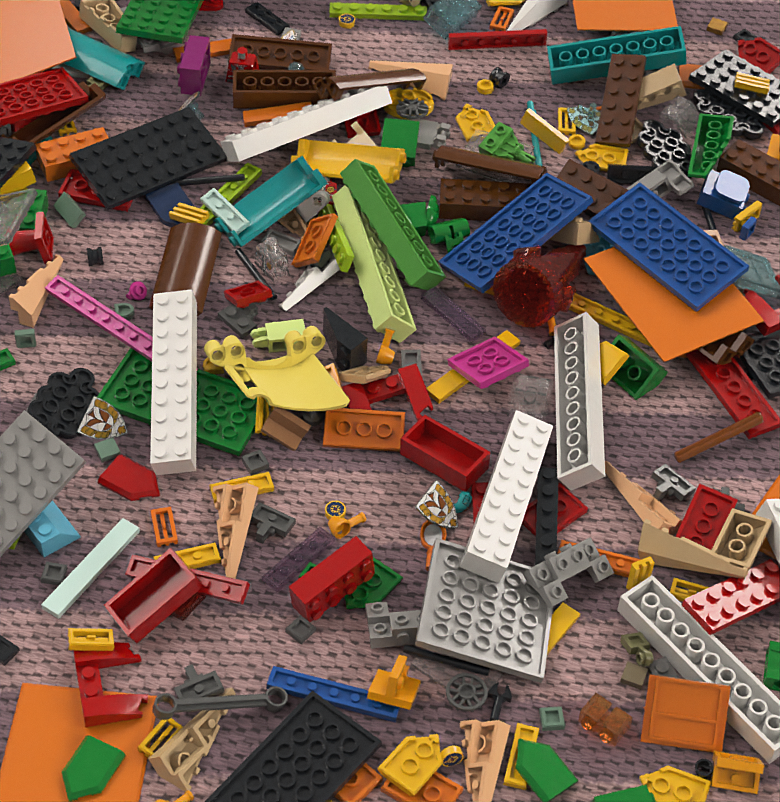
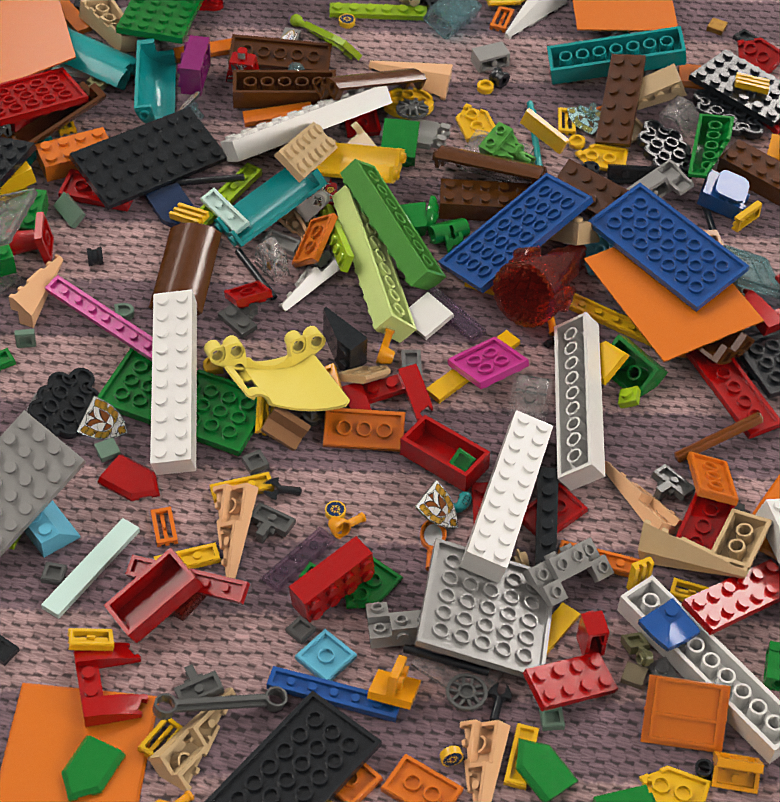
dark pink plate [126,281,147,300] -> none
black tile [245,2,290,36] -> none
yellowish green hinge [250,319,305,353] -> none
yellow tile [378,734,442,796] -> none
red plate [448,29,548,50] -> none
clear orange piece [578,693,633,746] -> none
blue tile [739,216,757,241] -> none
none -> teal cylinder [134,38,177,124]
none -> black bar [262,477,302,500]
none -> tan plate [274,122,338,183]
none -> lime plate [290,14,362,61]
none -> medium azure tile [295,629,357,681]
none -> white tile [409,292,454,340]
none -> green tile [449,448,477,472]
none -> light grey brick [471,41,510,73]
none -> tan plate [512,549,529,566]
none -> plate [522,652,618,711]
none -> red piece [576,610,610,656]
none -> lime plate [618,386,641,409]
none -> blue plate [638,598,701,651]
none -> orange tile [687,452,739,506]

